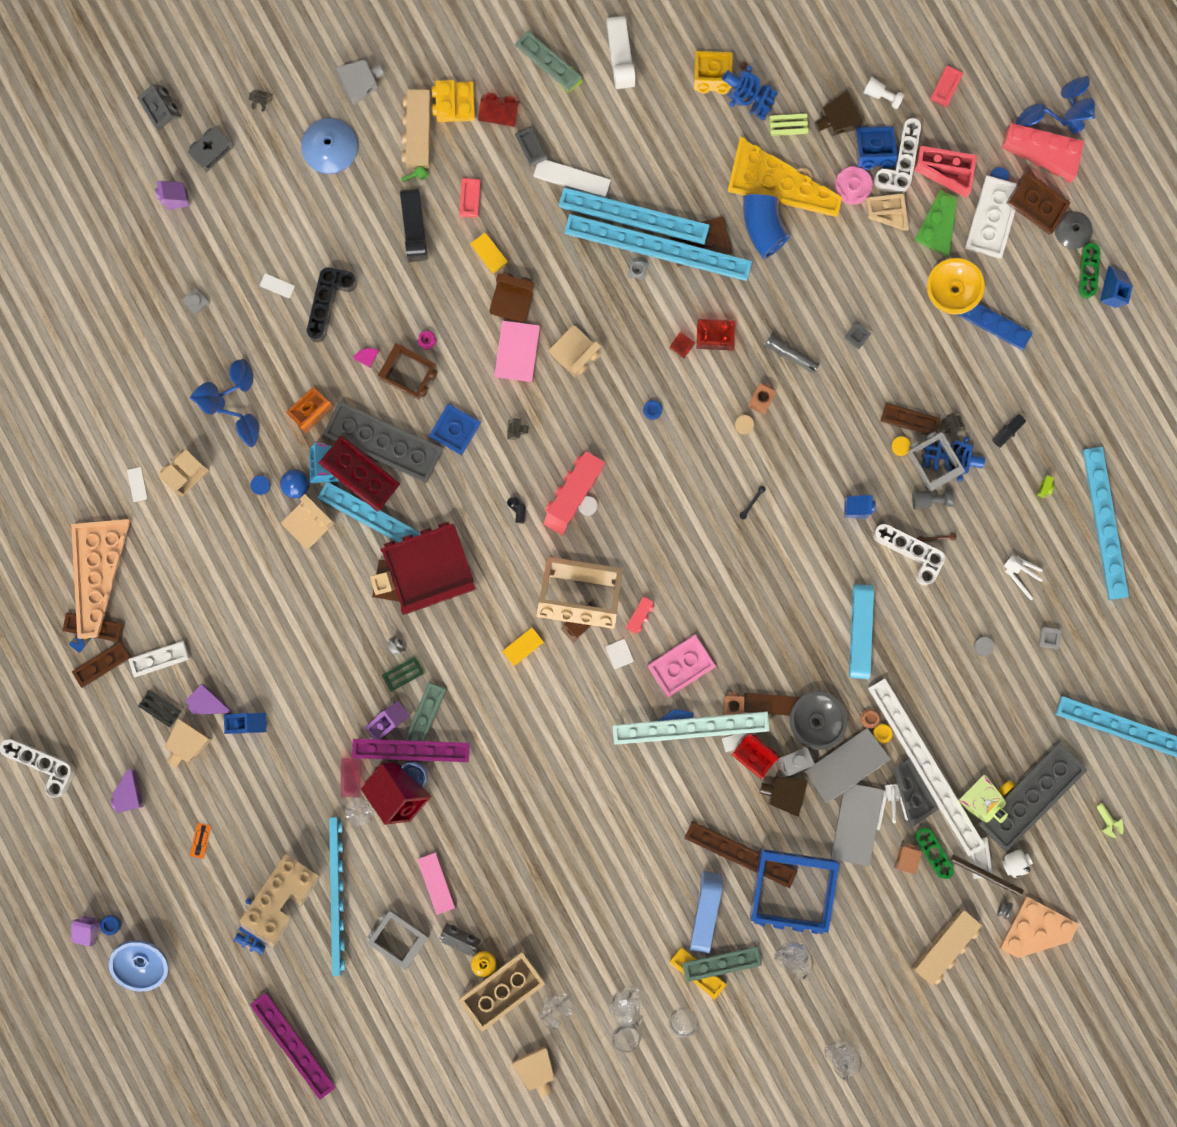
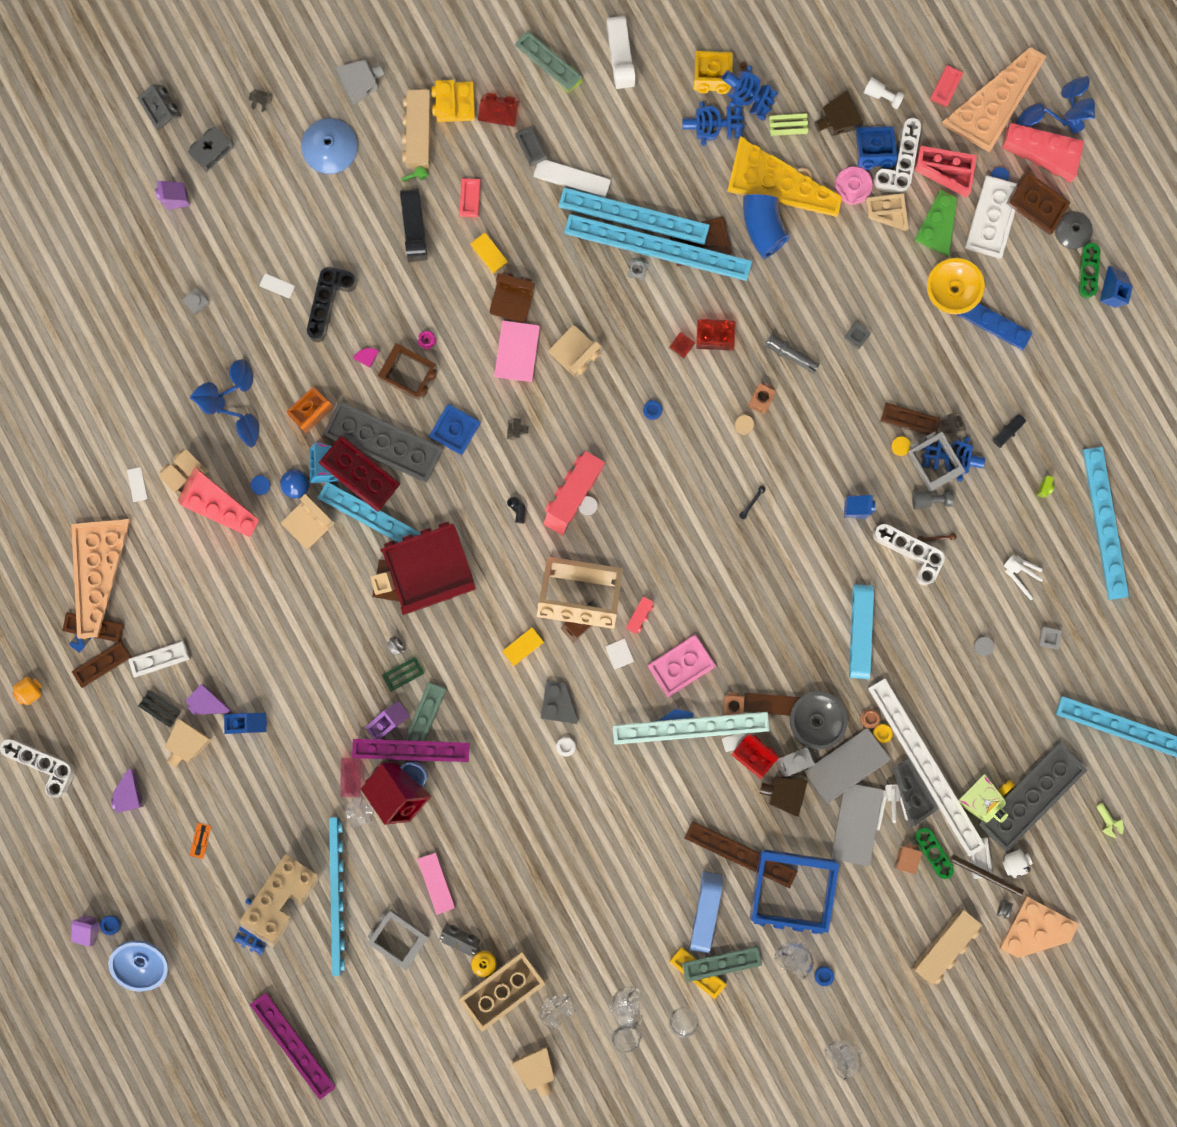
none -> light orange head [12,676,42,705]
none -> coral wedge [177,467,259,537]
none -> dark grey wing [541,680,578,724]
none -> white tile [556,737,576,756]
none -> blue torso [682,101,744,146]
none -> blue tile [814,966,834,986]
none -> light nougat wing [941,47,1047,152]

